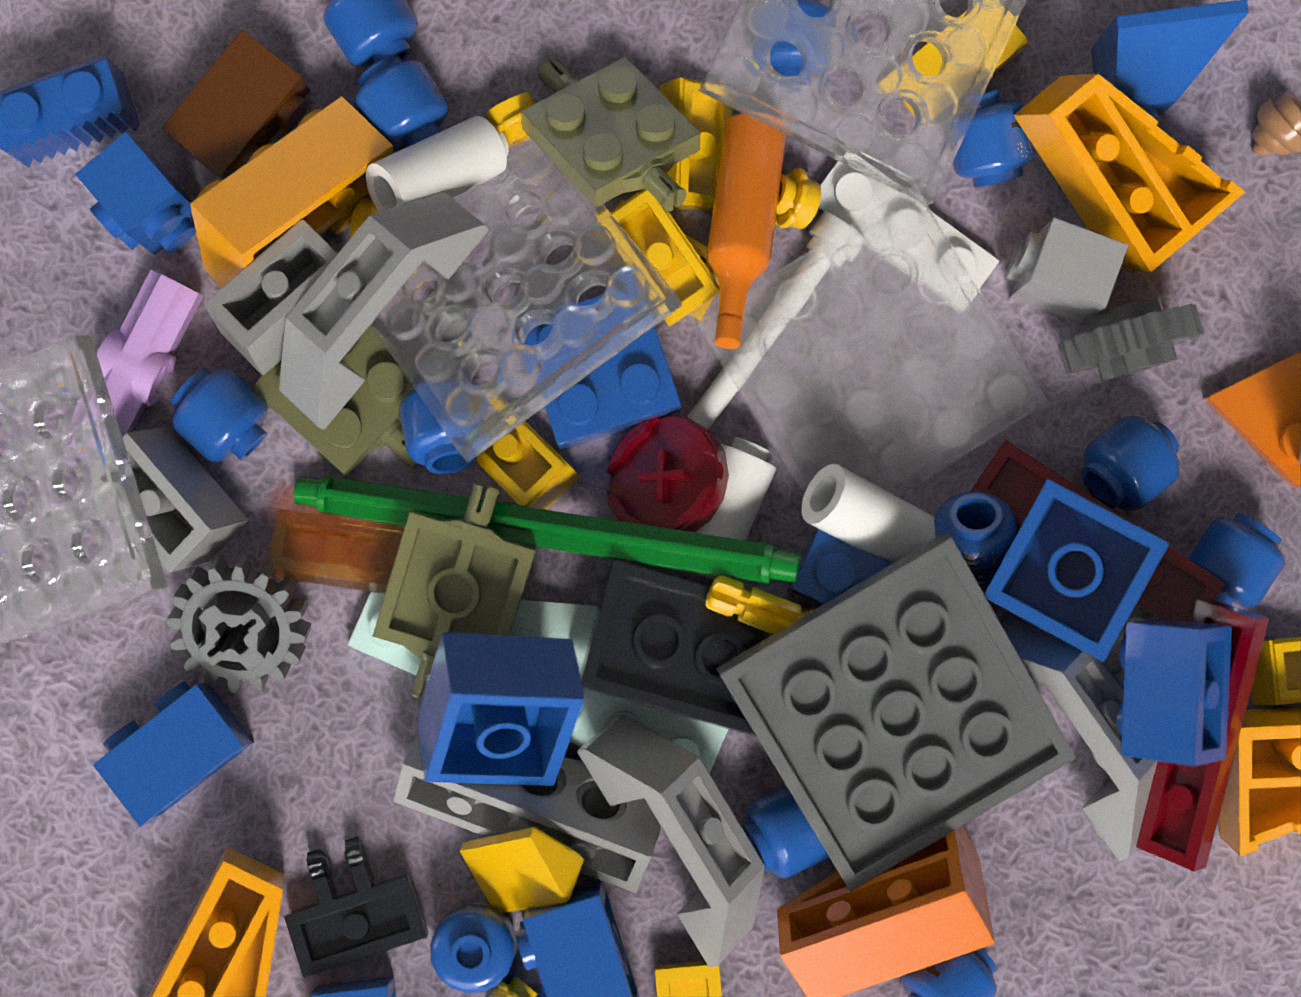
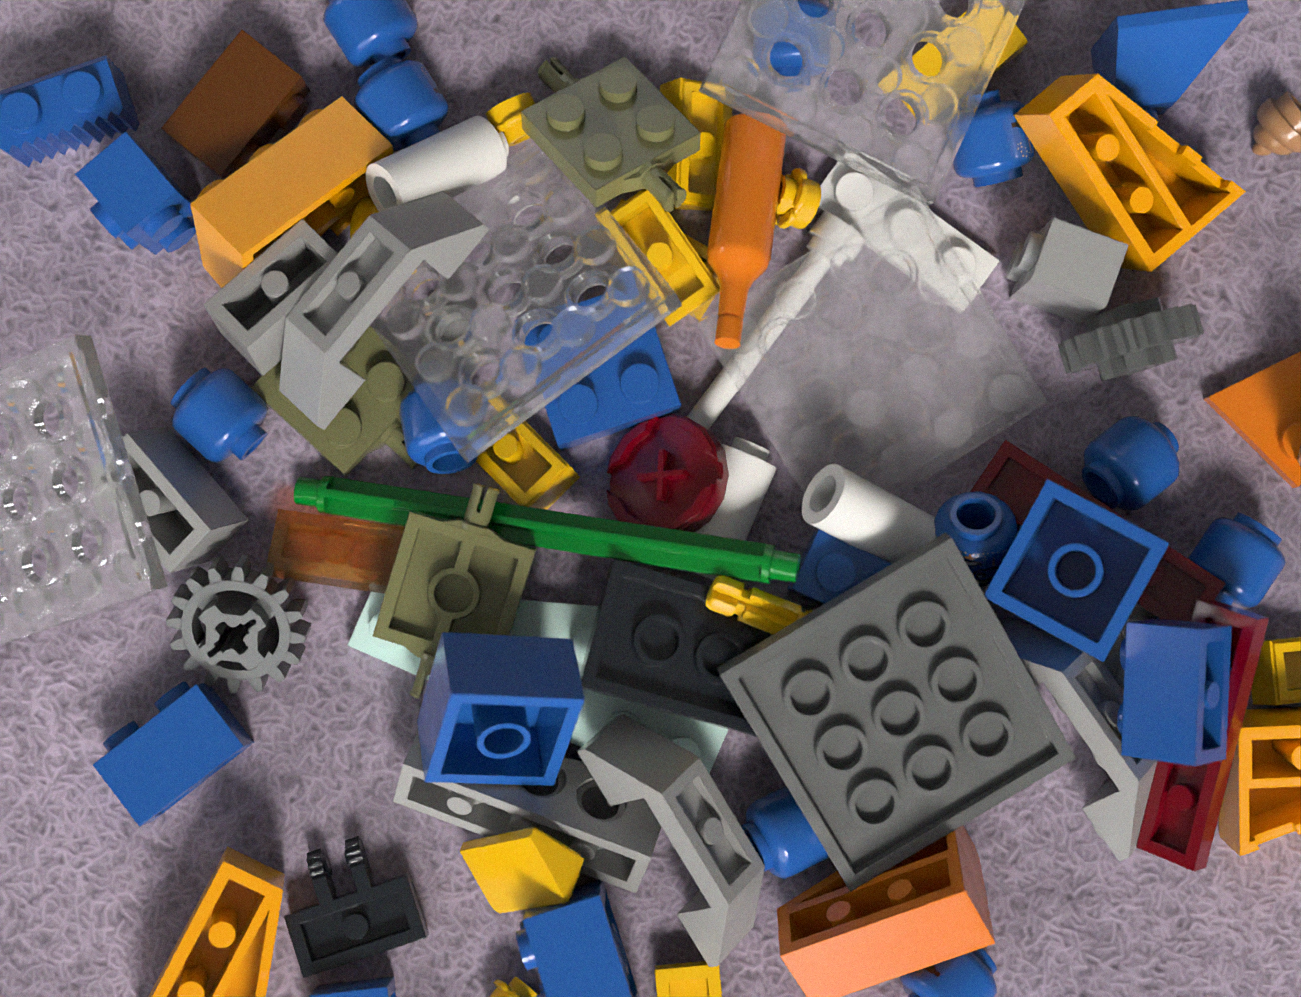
lavender piece [63,269,204,460] -> none
blue head [430,902,517,993] -> none

